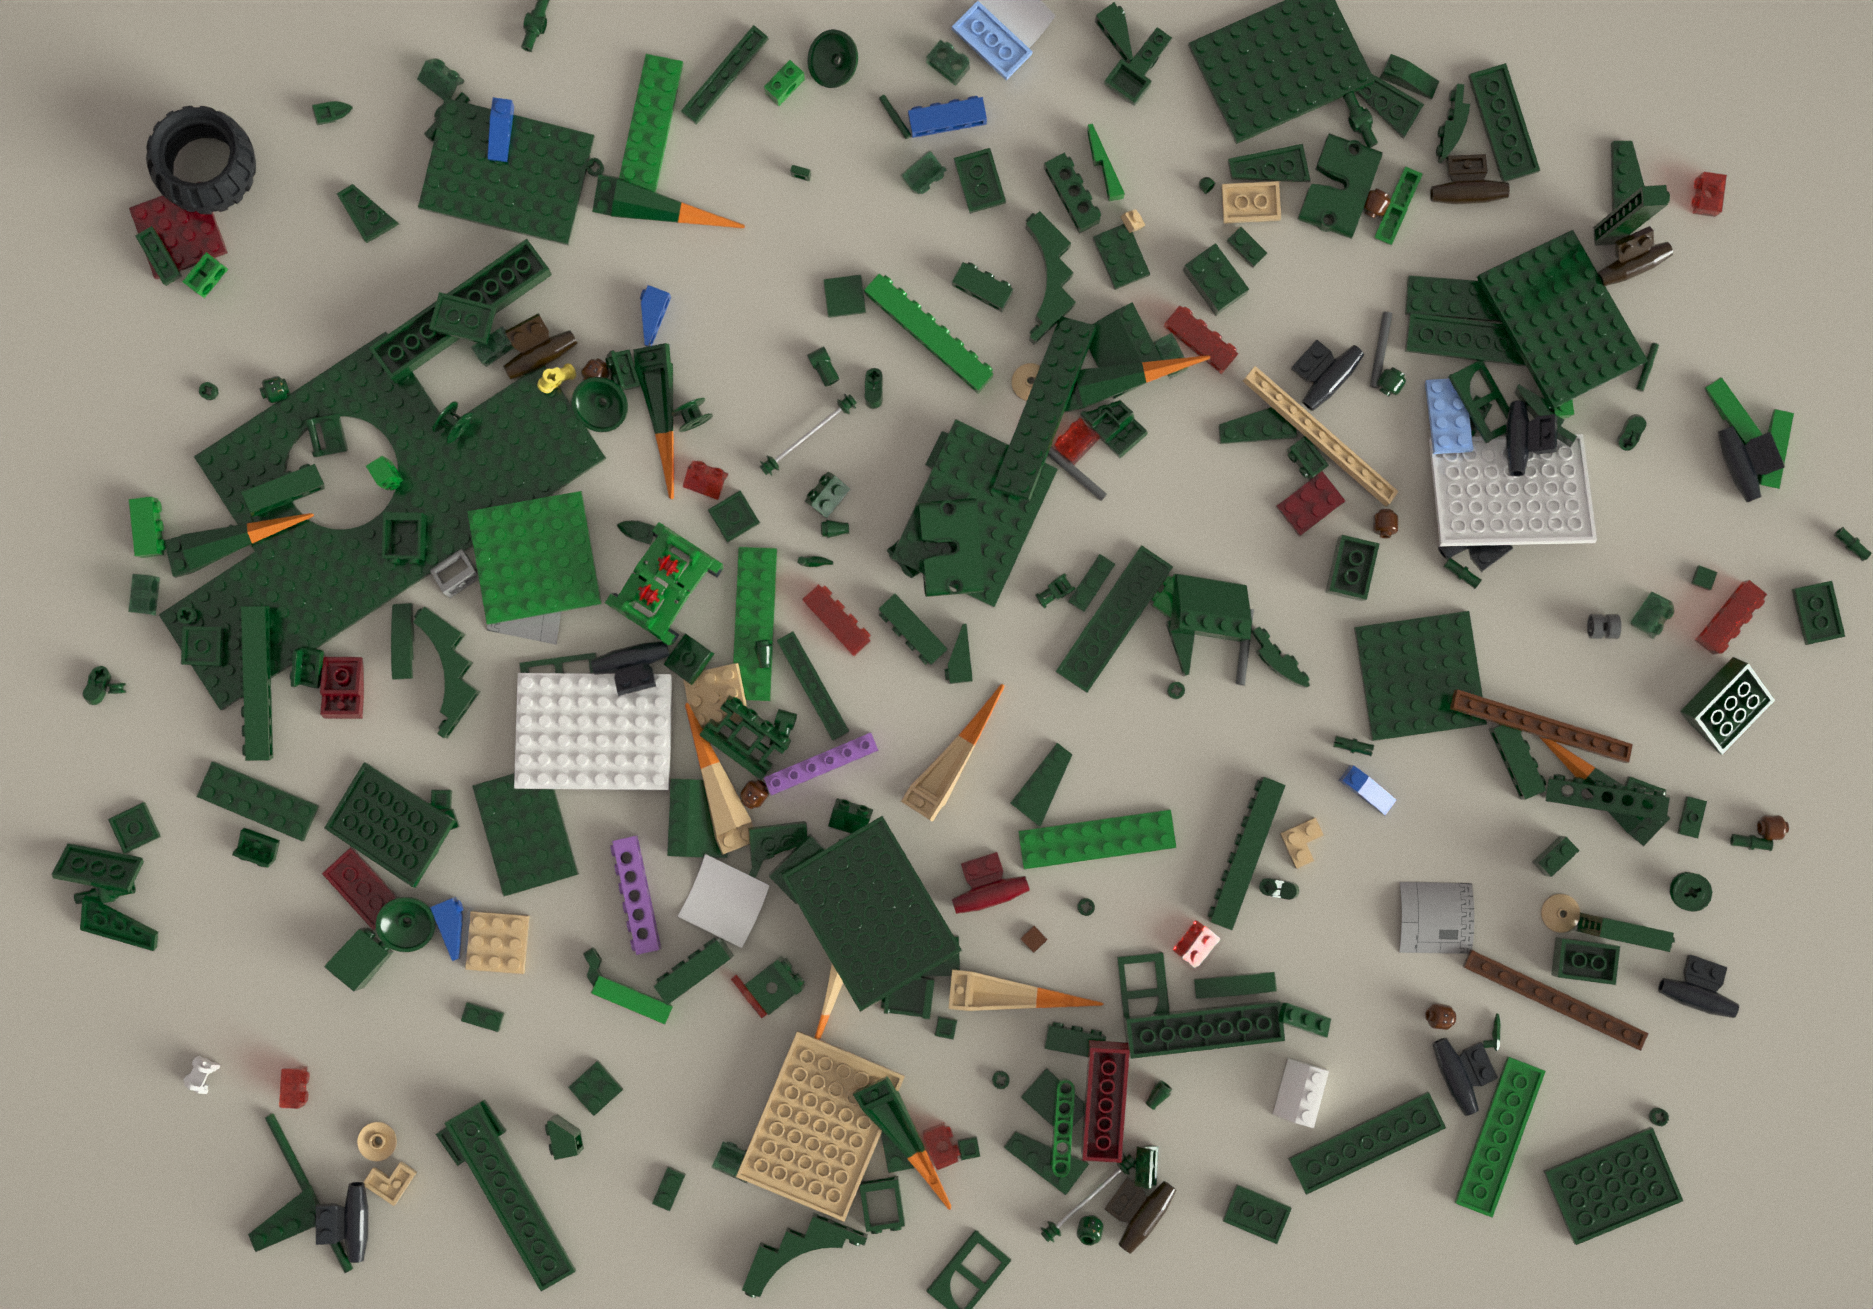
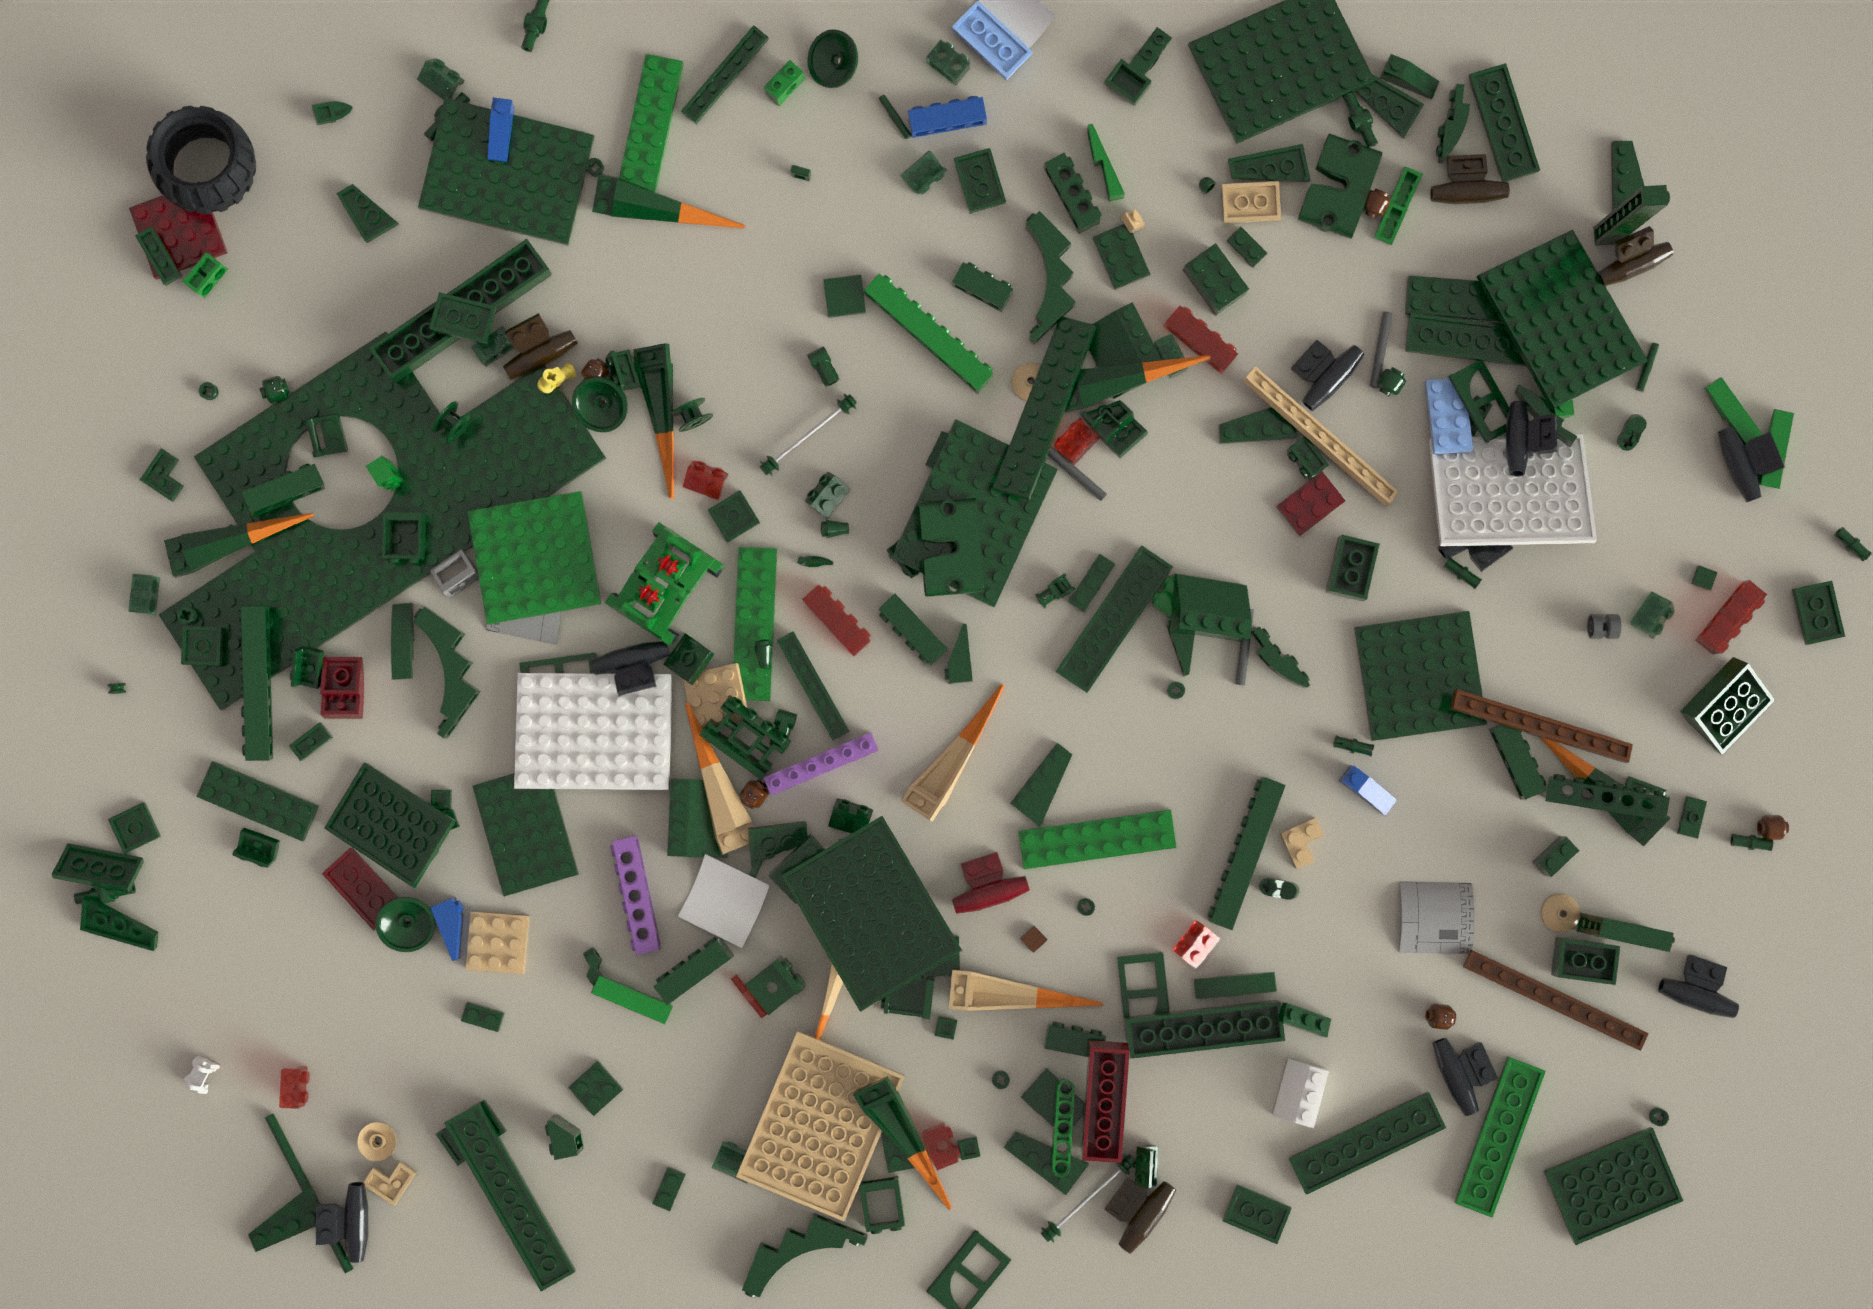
dark green piece [83,666,111,705] -> none
green brick [129,497,166,558] -> none
dark green slope [324,928,393,992] -> none
dark green plate [617,520,655,545] -> none
blue slope [640,285,671,347] -> none
dark green piece [864,368,883,409] -> none
dark green head [1076,1215,1104,1246] -> none
dark green slope [1095,2,1133,64] -> none
dark green cone [1145,1080,1172,1110] -> none
reddish brown head [1373,509,1398,539] -> none
dark green bar [1483,1013,1501,1051] -> none
dark green piece [1669,872,1713,912] -> none
clear red brick [1691,172,1727,217] -> none
none -> dark green plate [140,448,184,502]
none -> dark green plate [289,722,333,761]

